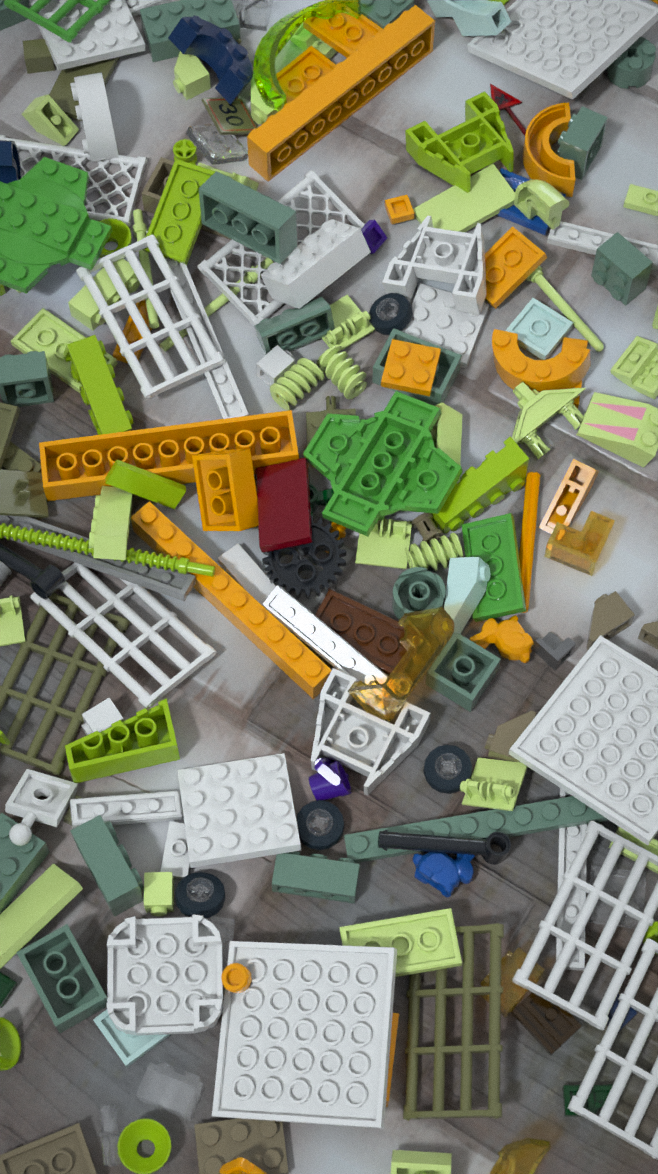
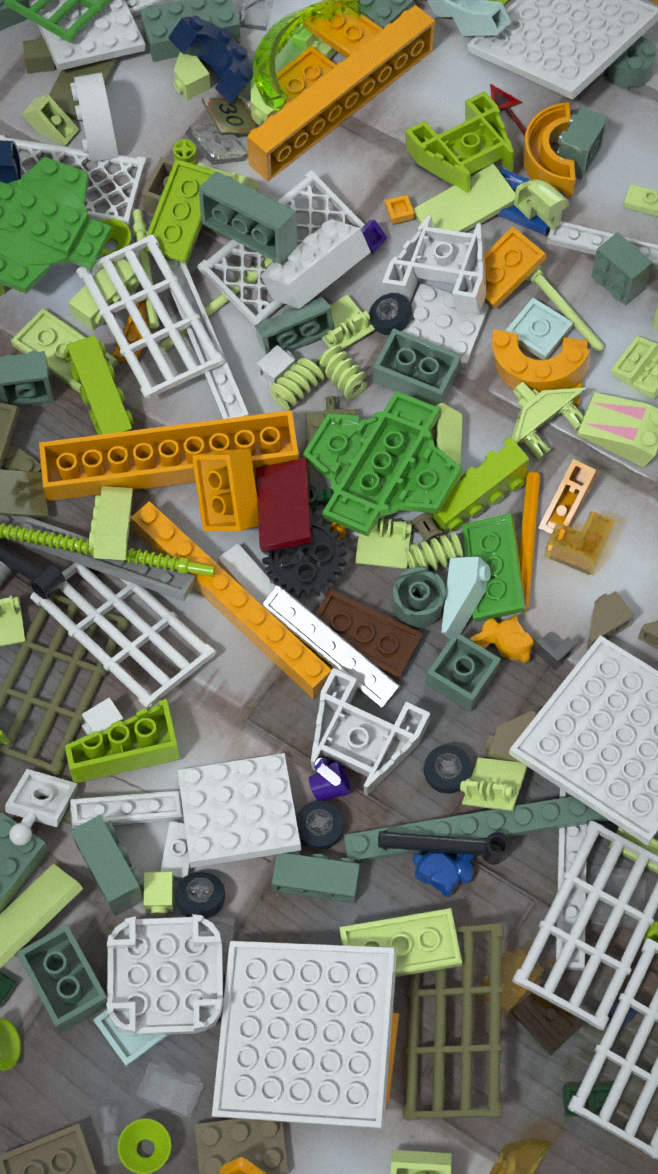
lime tile [105,459,186,509] -> none
light orange tile [221,963,252,993] -> none
clear yellow windscreen [348,607,455,722] -> none
light orange plate [381,339,441,396] -> none

